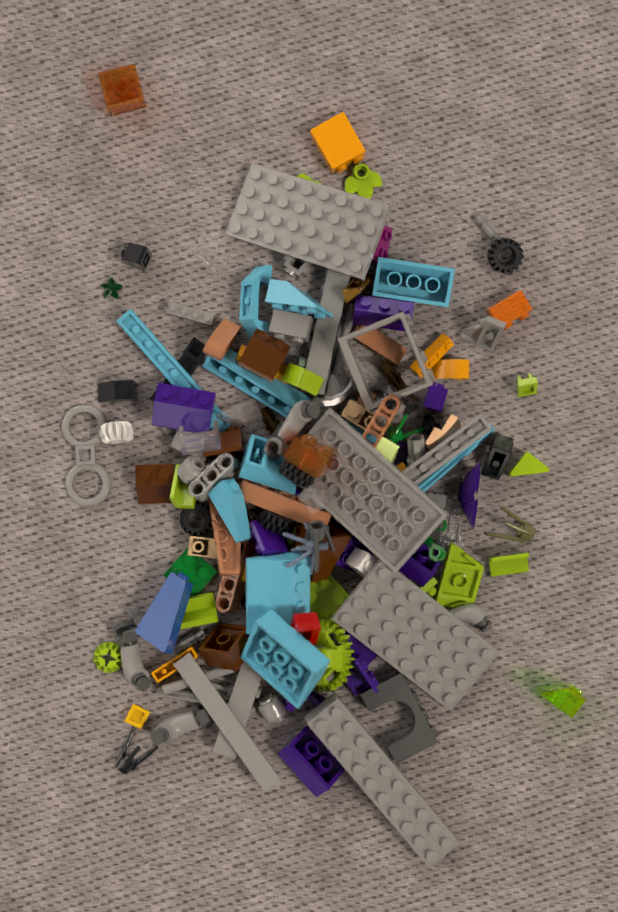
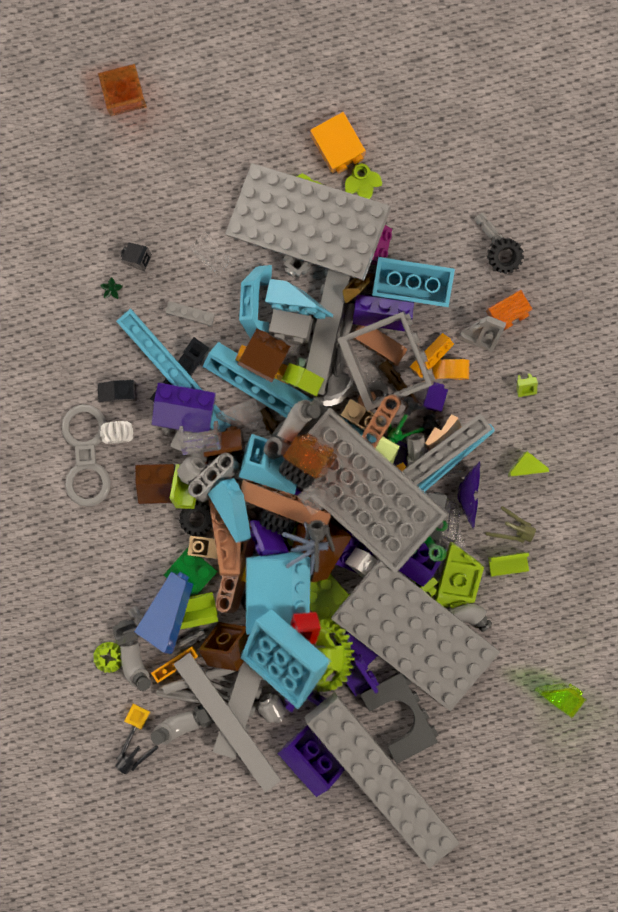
nougat beam [203,318,241,361] -> none
black slope [481,433,514,480] -> none

